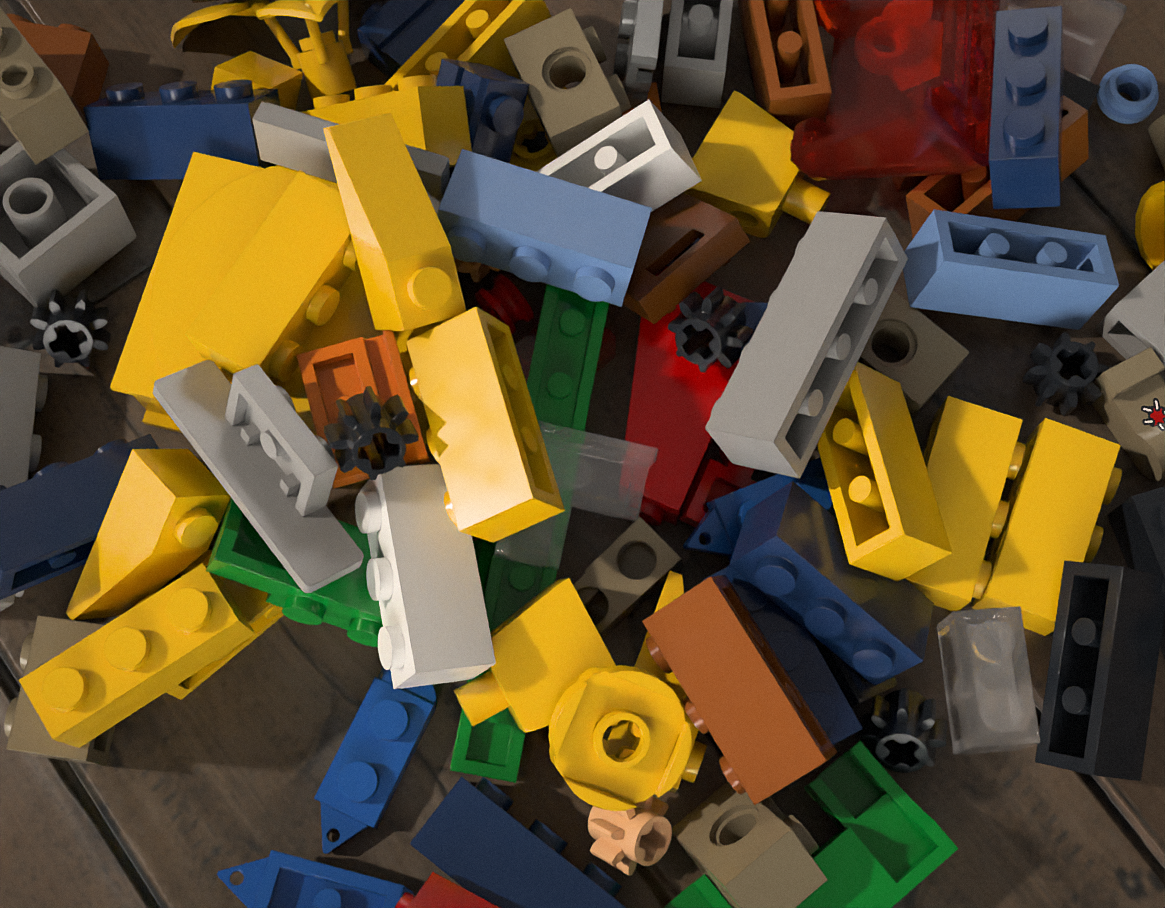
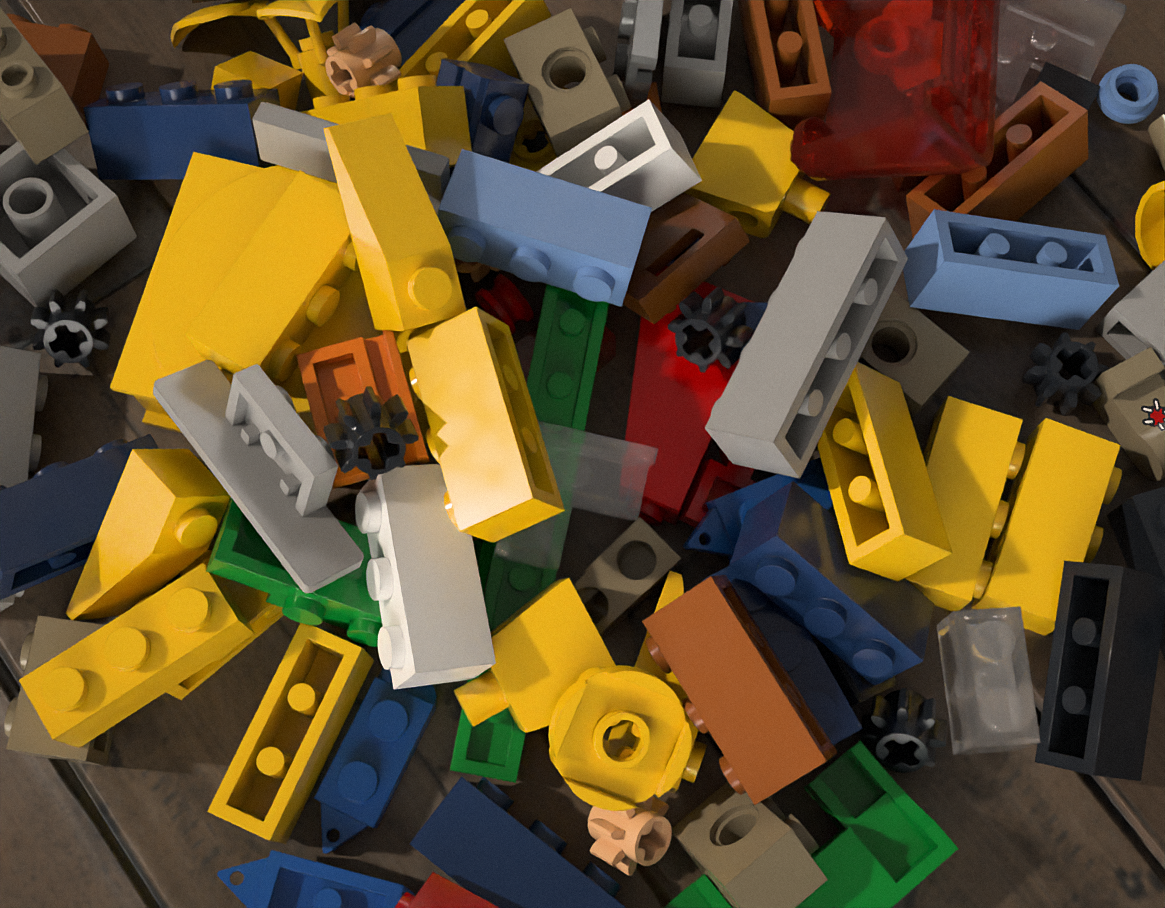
dark blue brick [989,6,1064,209] -> none
none -> yellow brick [207,623,374,844]
none -> light nougat gear [325,22,402,99]

